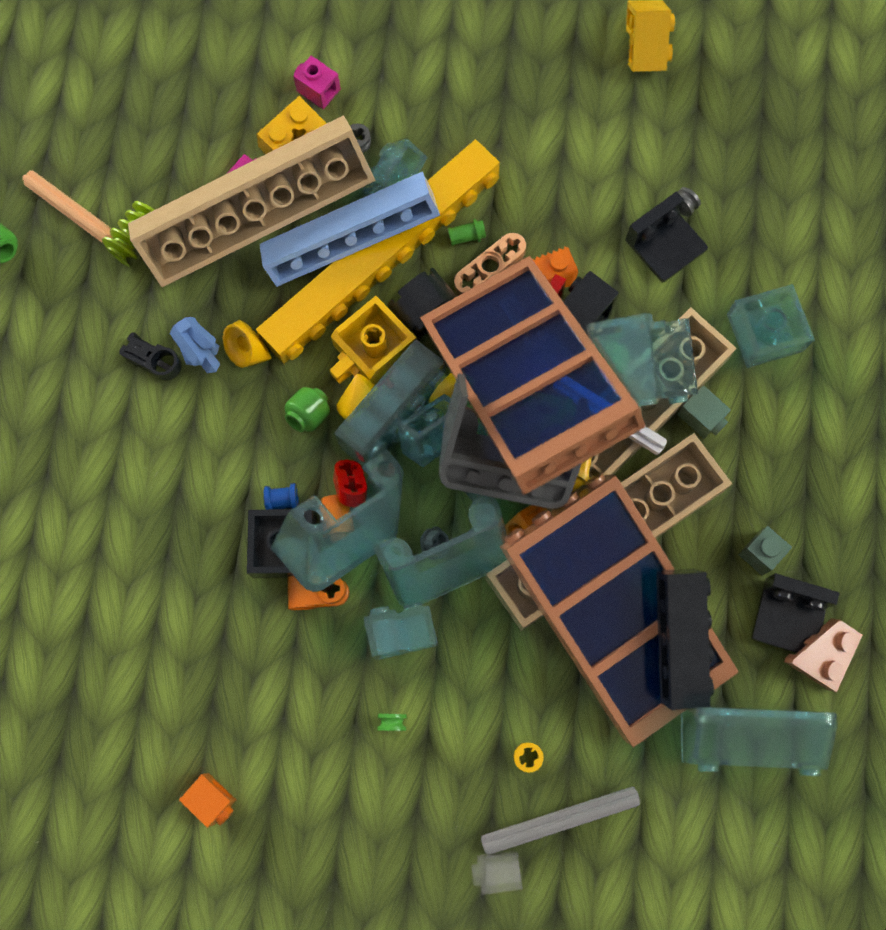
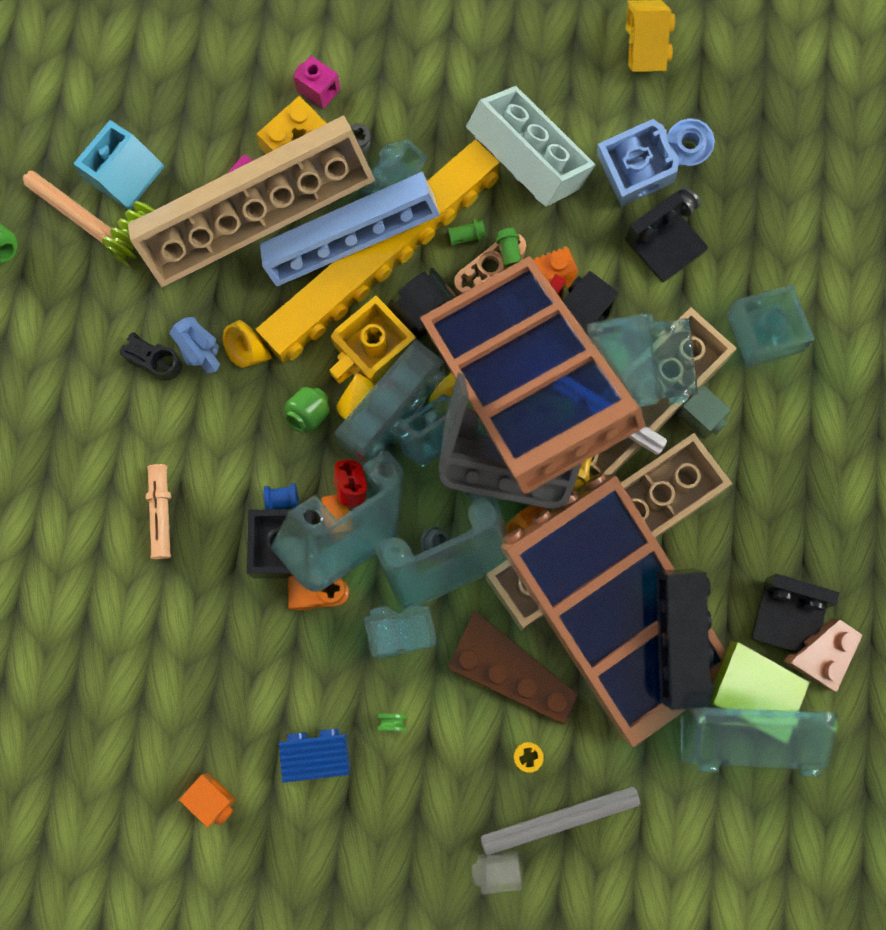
sand green brick [738,526,792,576] -> none
none -> medium azure slope [73,120,165,210]
none -> light nougat pin [146,464,171,559]
none -> blue brick [279,728,351,783]
none -> reddish brown wing [447,610,578,725]
none -> light aqua brick [466,86,596,207]
none -> bright green pin [496,228,521,269]
none -> light blue brick [597,118,715,207]
none -> tile [710,641,810,742]

